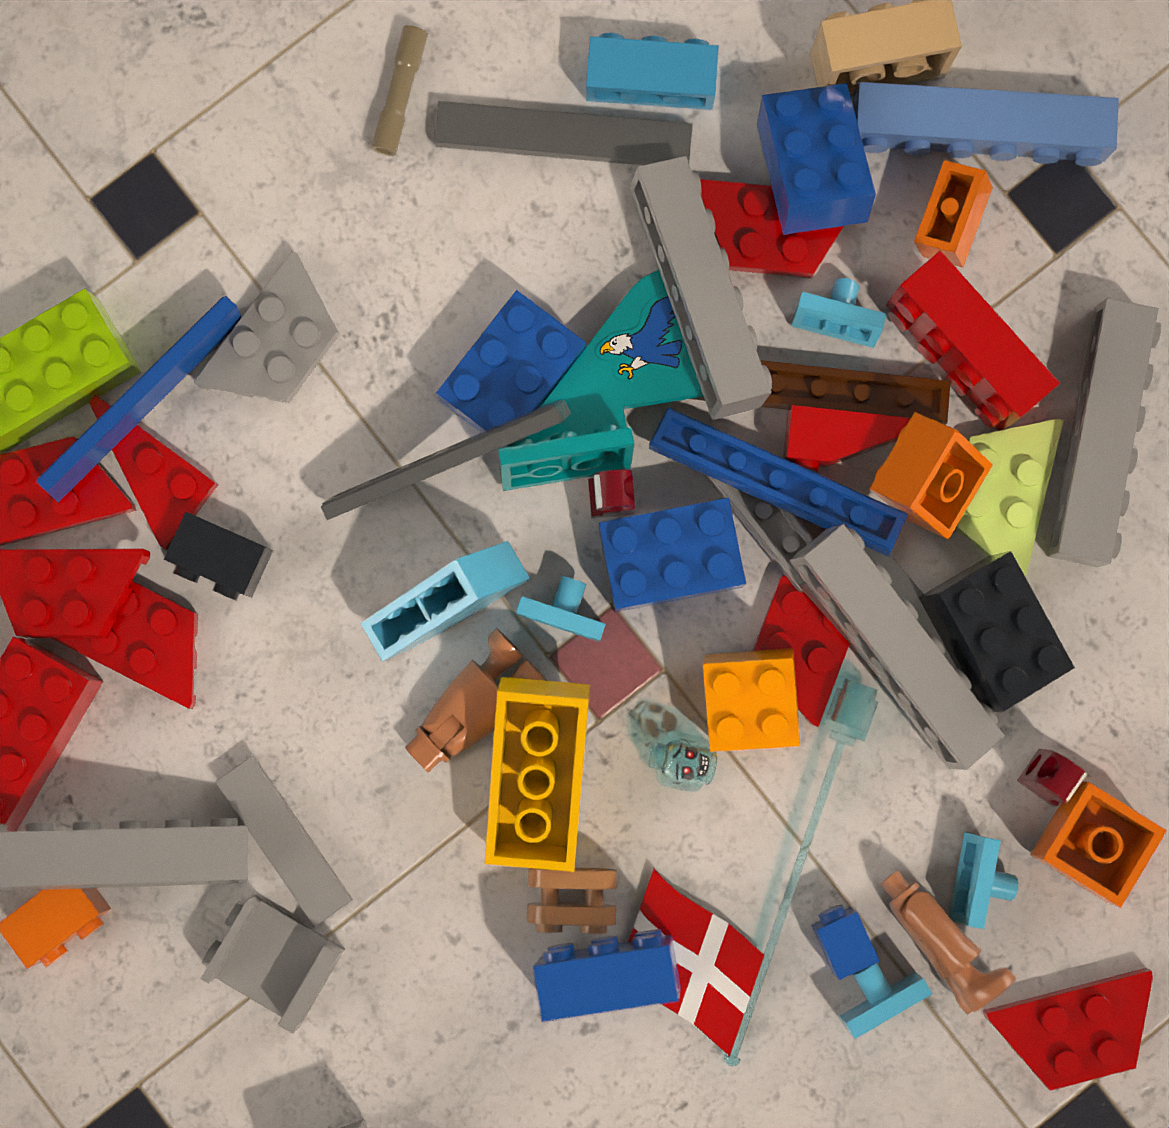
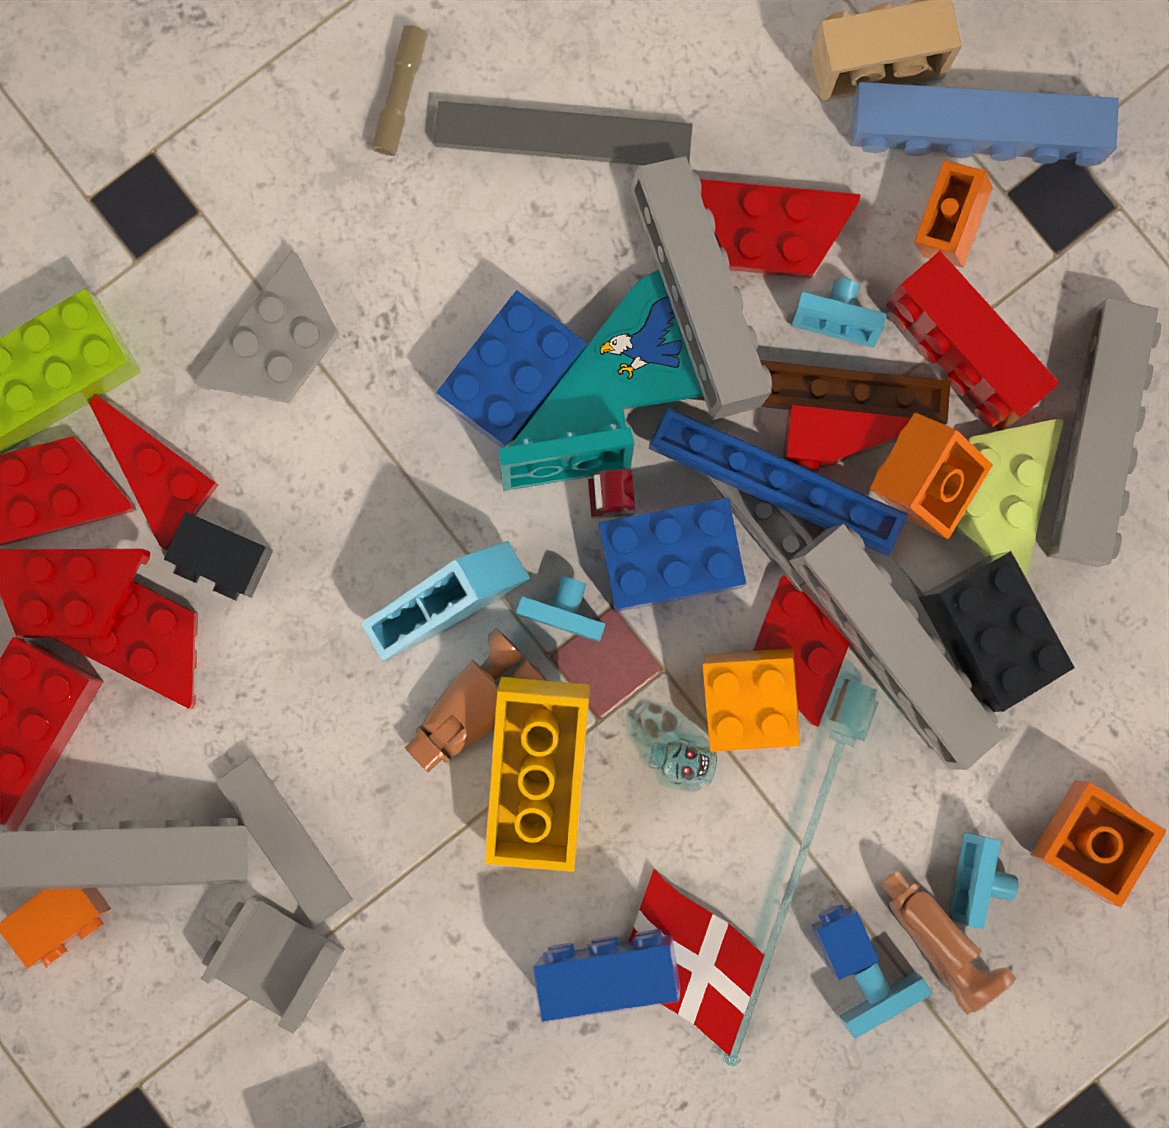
blue tile [36,296,242,502] -> none
dark grey tile [321,399,571,520] -> none
medium nougat brick [527,868,617,934] -> none
dark azure brick [586,33,719,110] -> none
blue brick [757,83,876,235] -> none
red wing [983,968,1153,1091] -> none
dark red leg [1017,749,1087,807] -> none

